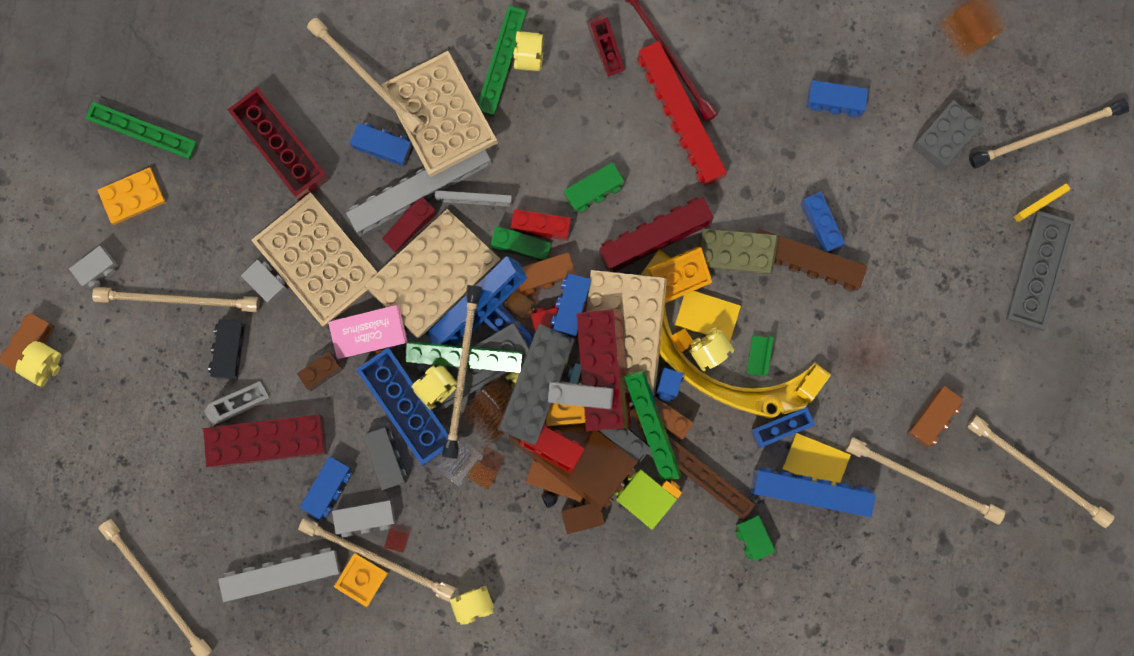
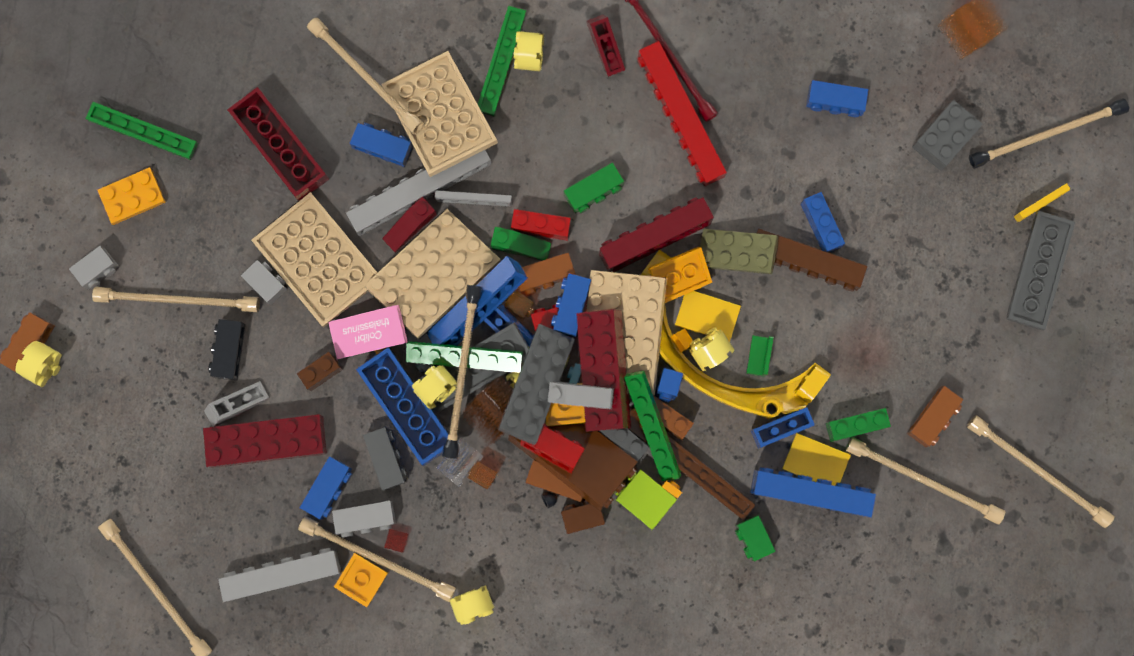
none -> green brick [825,408,891,442]

